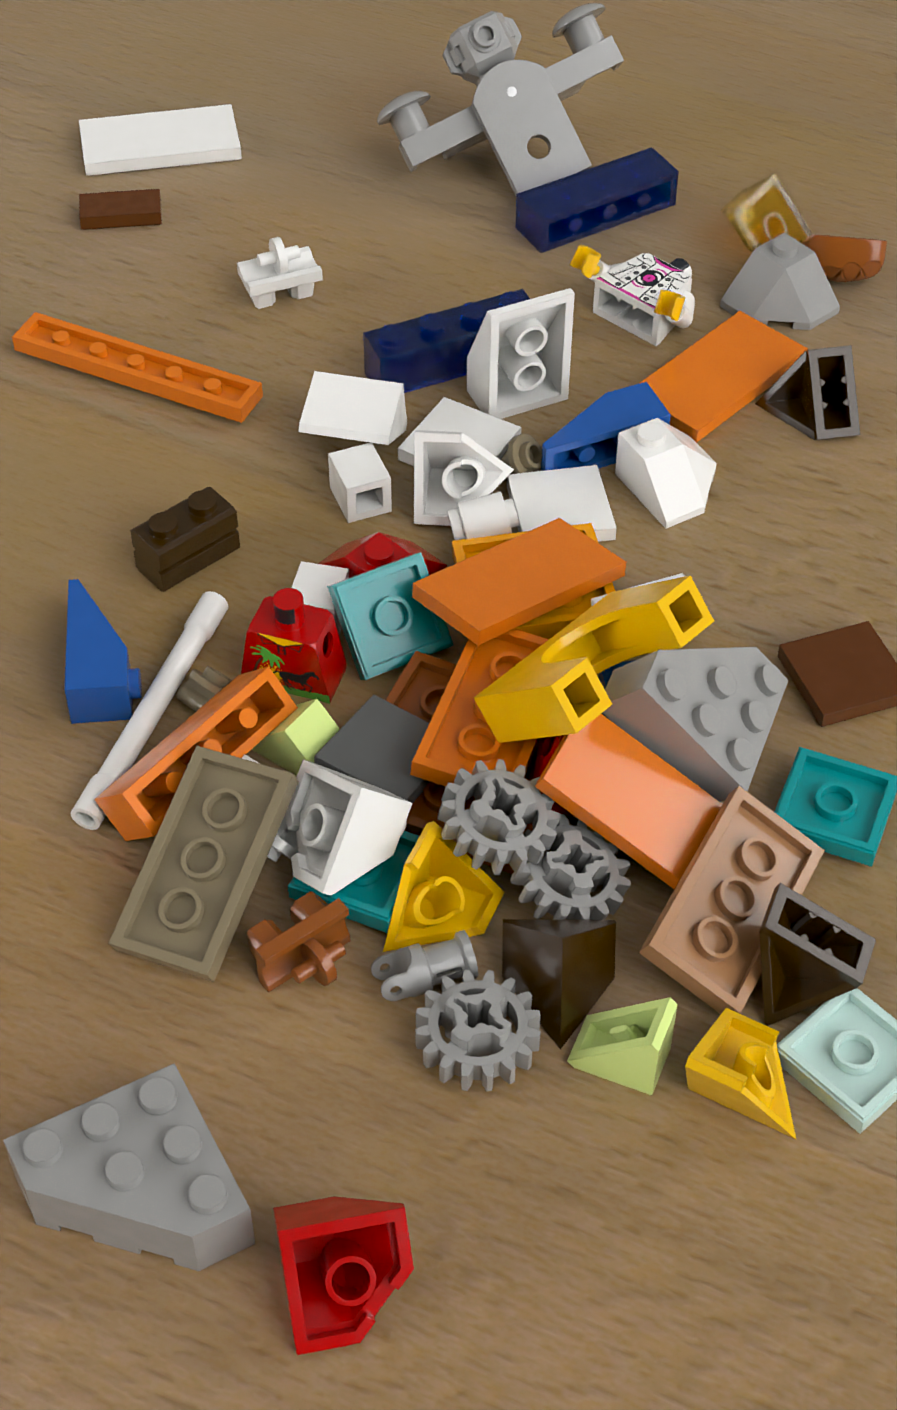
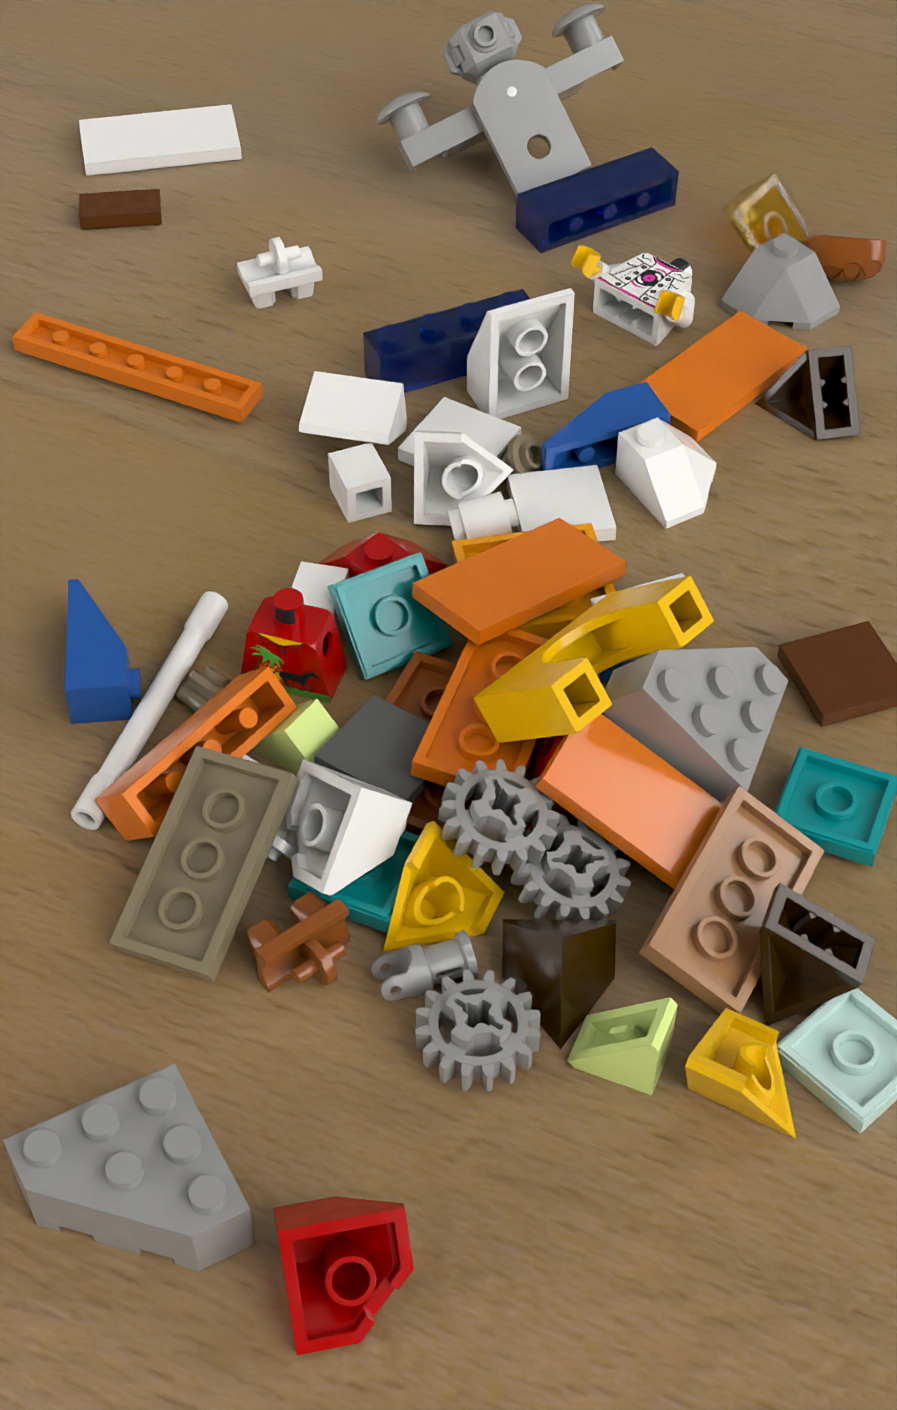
dark brown brick [130,487,240,592] -> none

